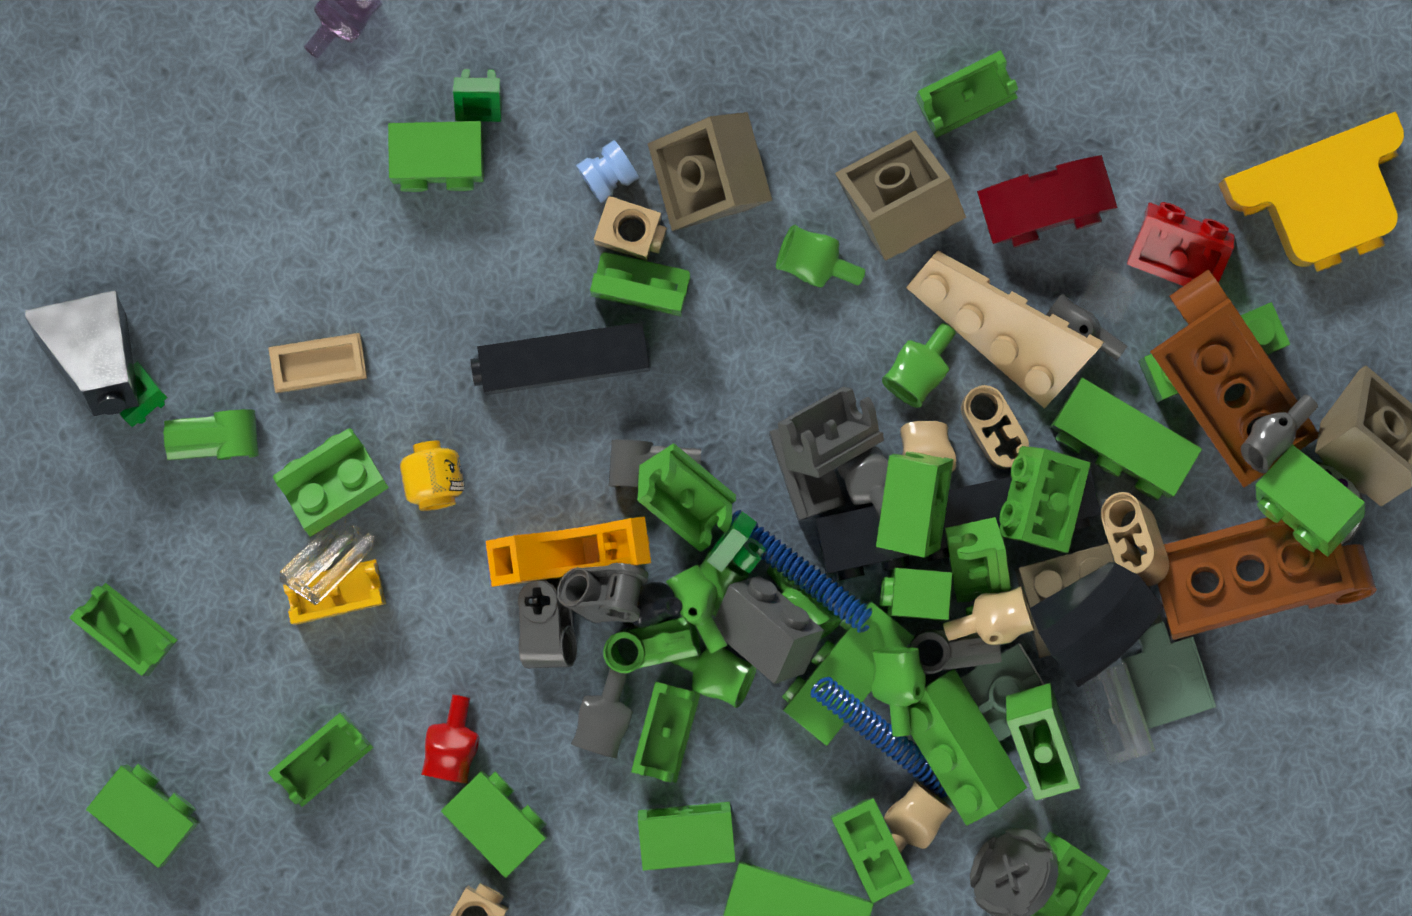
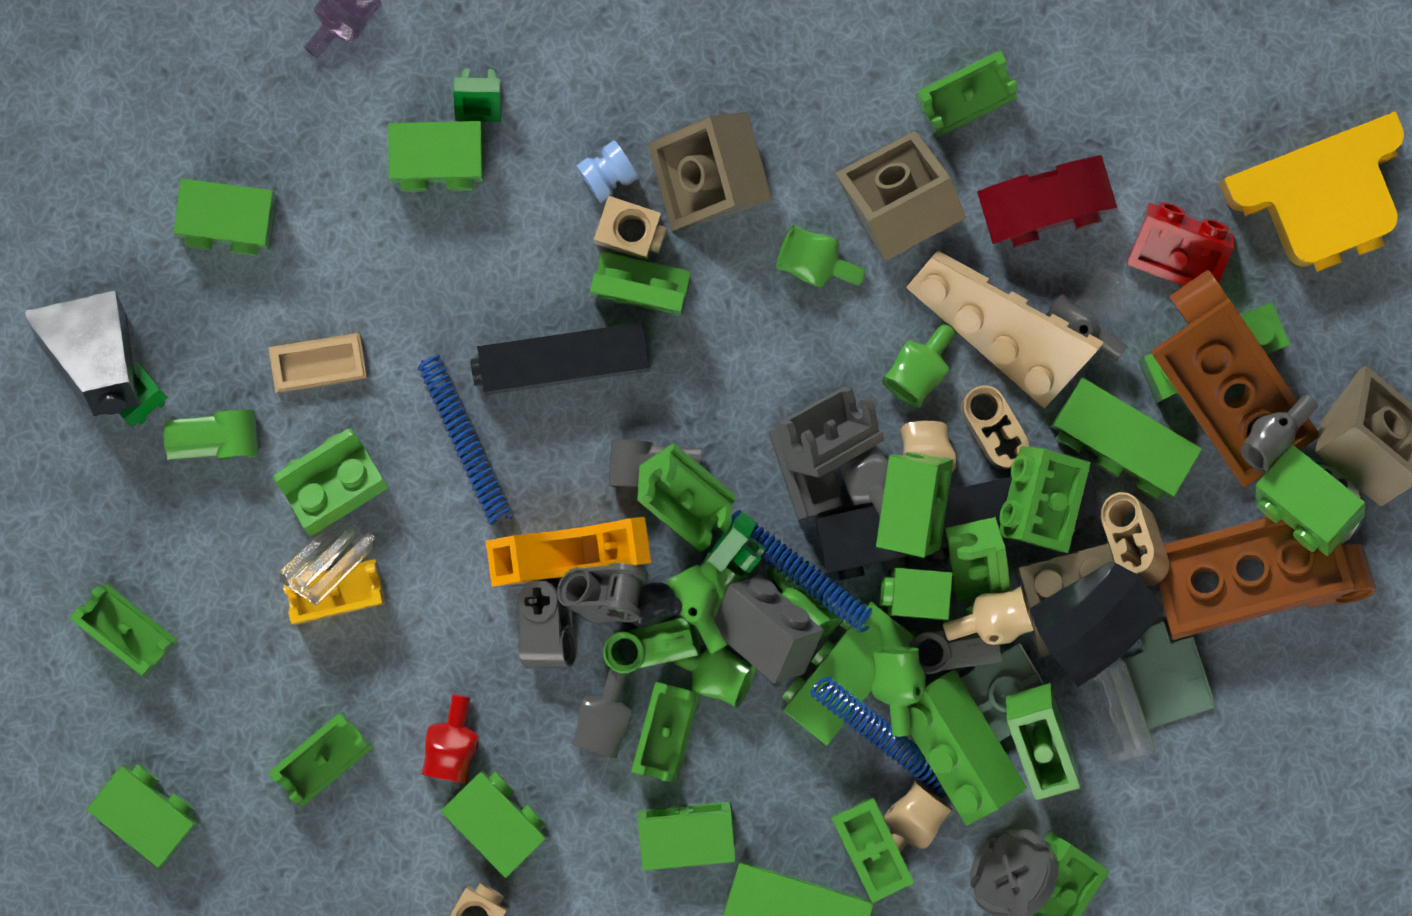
yellow head [400,440,464,511] -> none
none -> bright green brick [173,178,277,256]
none -> blue piece [417,354,514,524]

